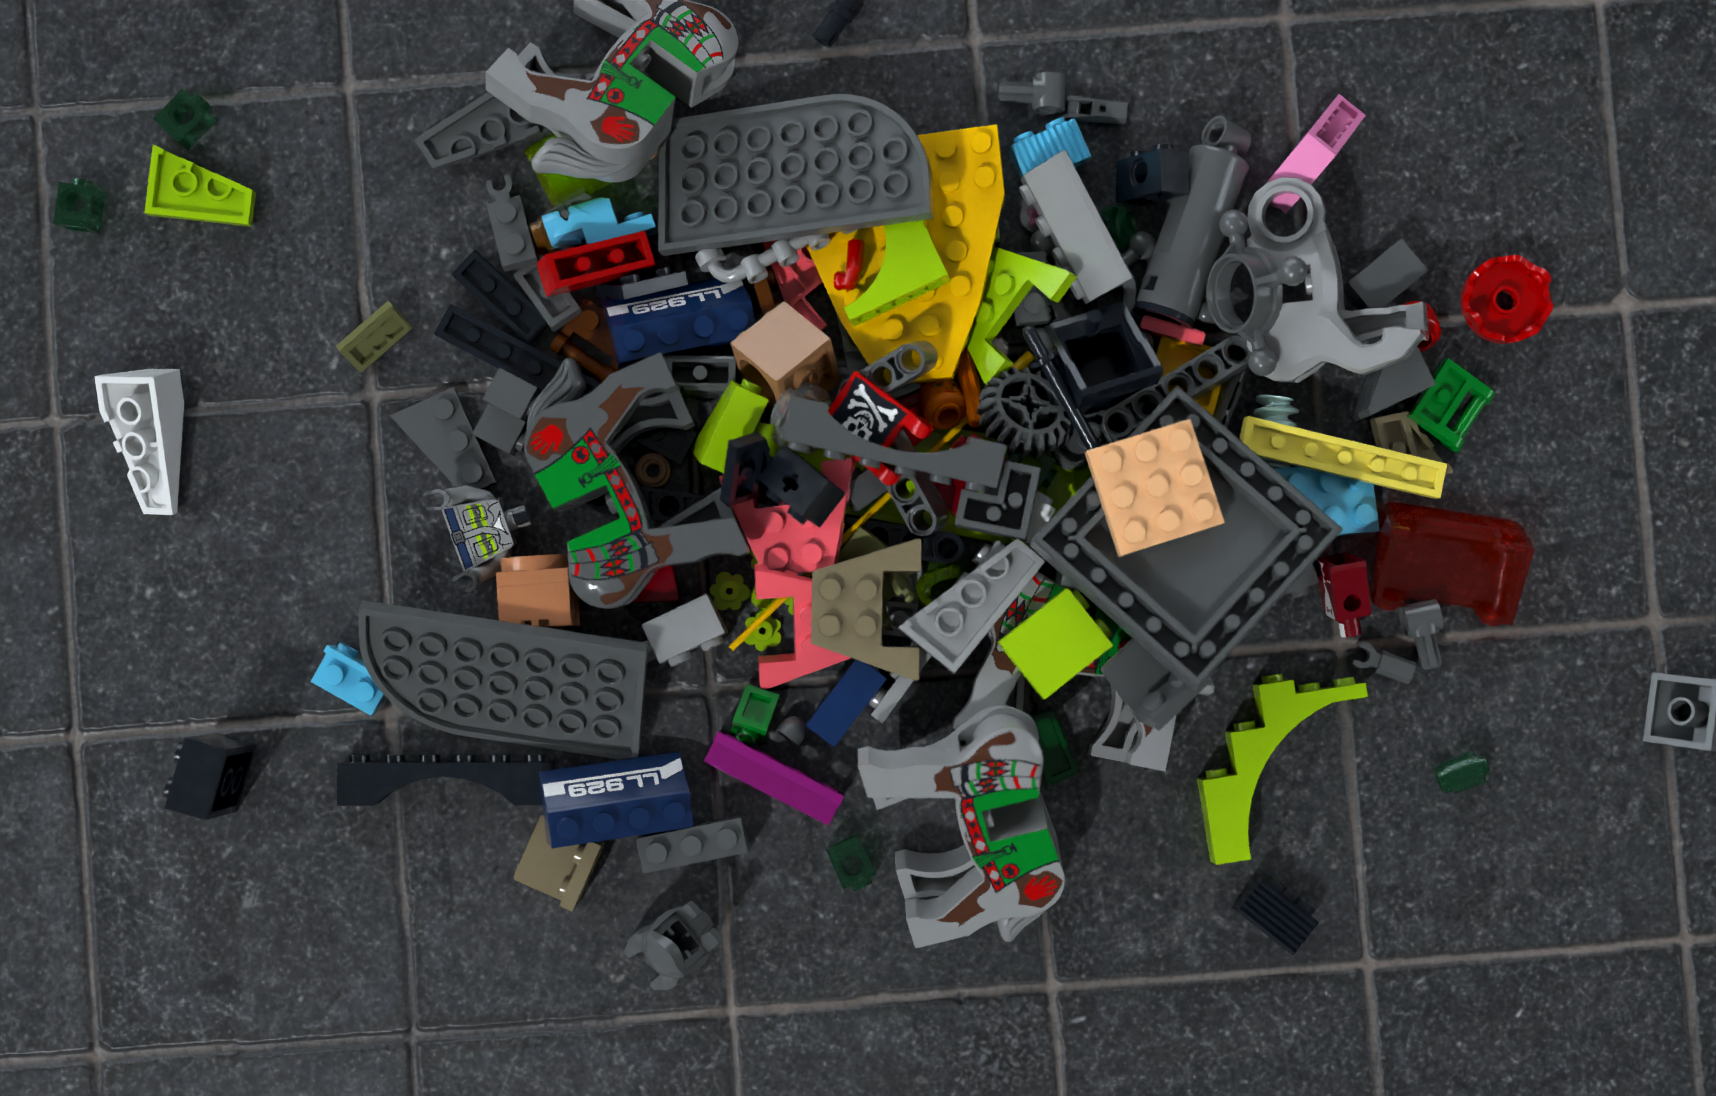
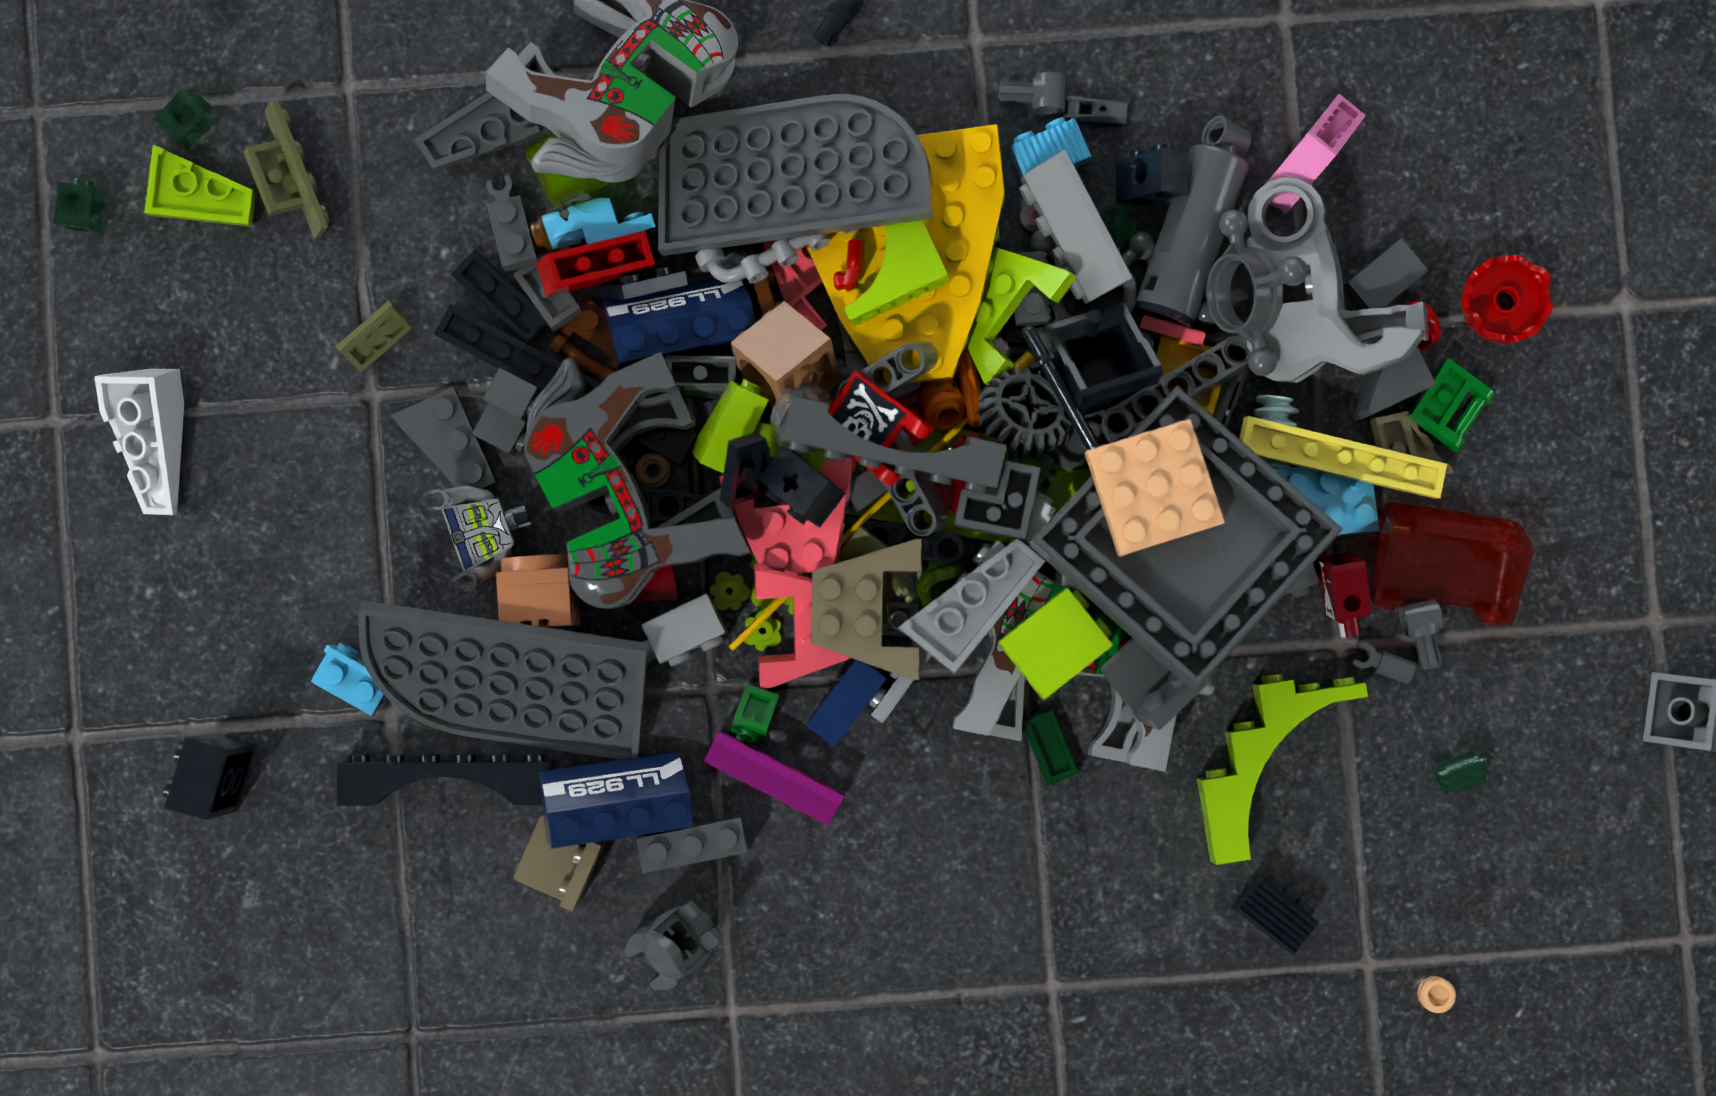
dark grey hinge [776,716,806,746] -> none
clear green brick [826,833,876,891] -> none
light grey animal [858,706,1065,949] -> none
none -> olive bracket [244,99,329,239]
none -> light nougat tile [1417,976,1456,1013]

